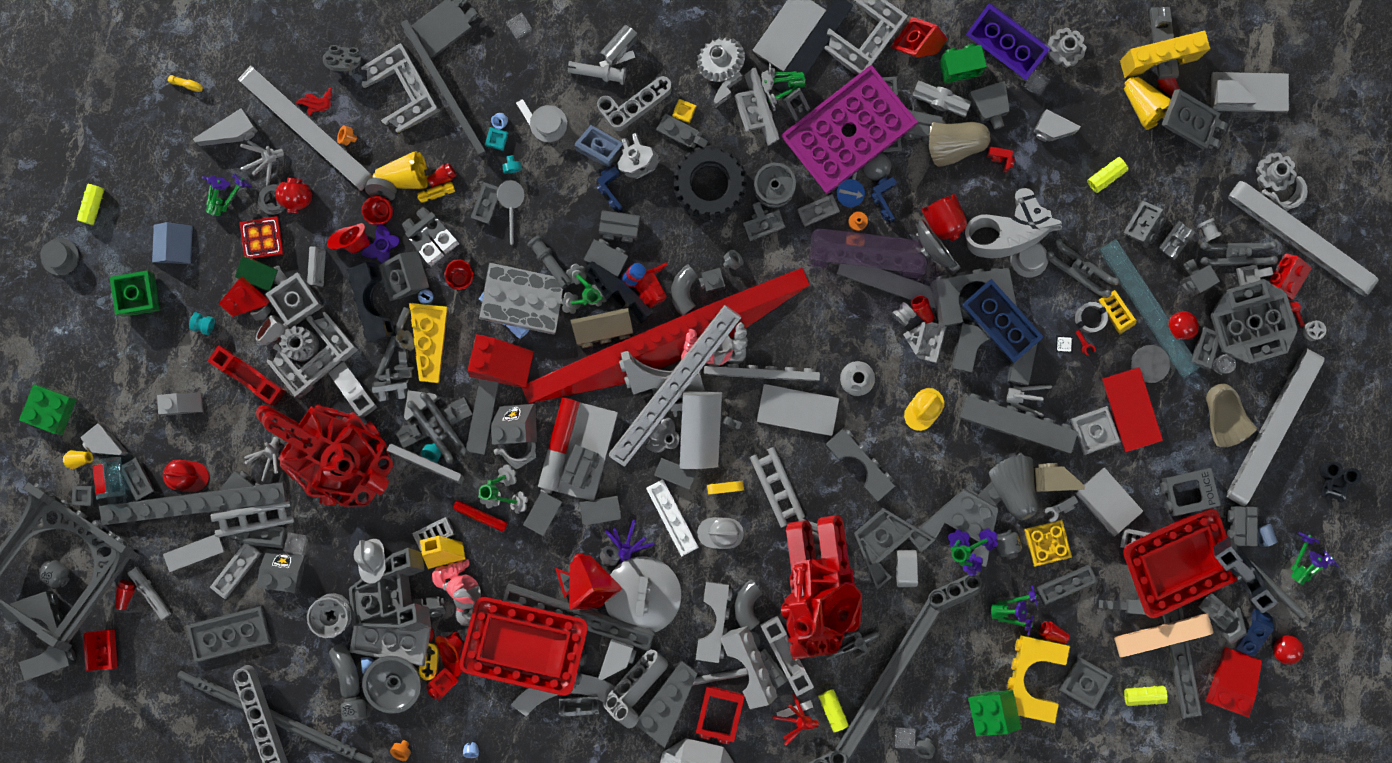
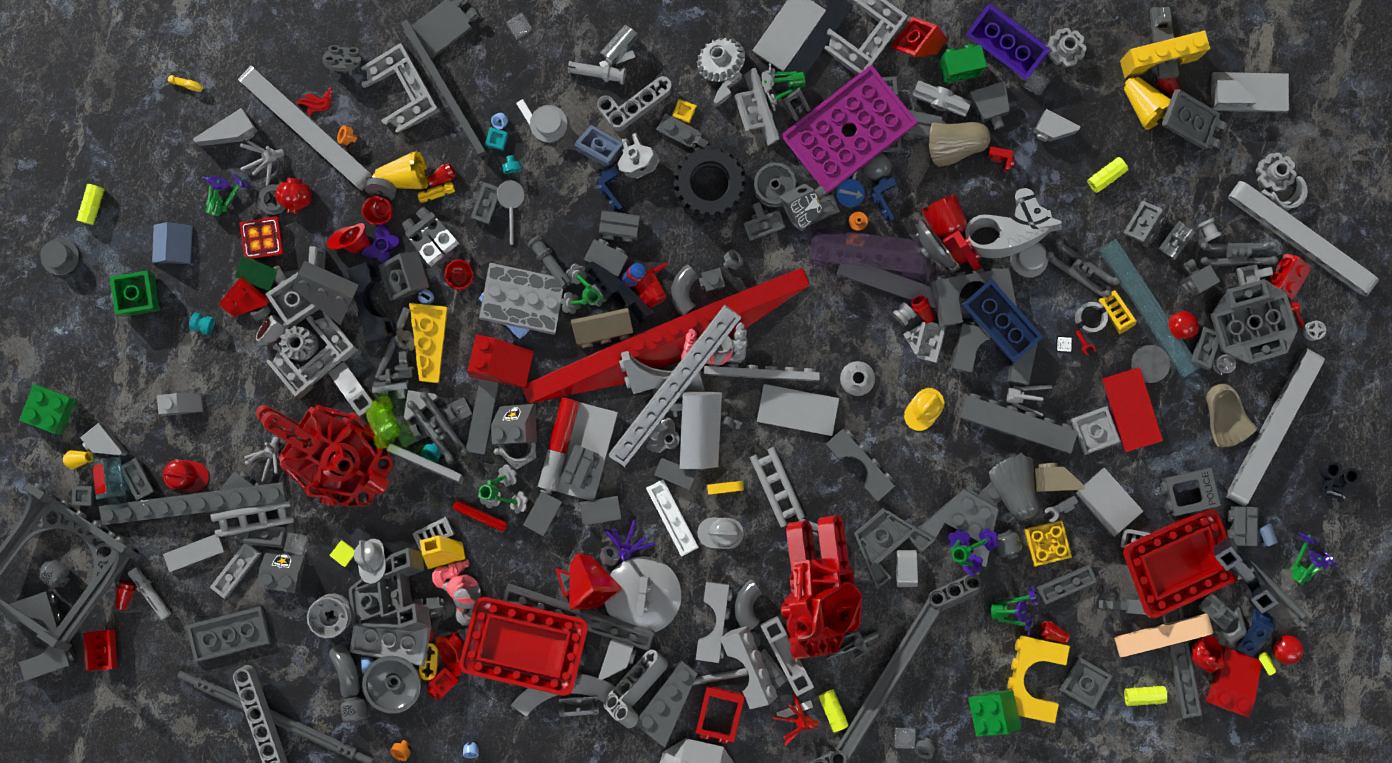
red arch [208,345,286,406] -> none
none -> dark grey wedge [292,261,358,325]
none -> neon yellow tile [329,540,355,567]
none -> clear neon green piece [365,396,401,449]
none -> dark grey torso [779,184,827,231]
none -> red bracket [943,230,981,271]
none -> red hair [1191,635,1225,673]
none -> neon yellow tile [1259,651,1276,676]

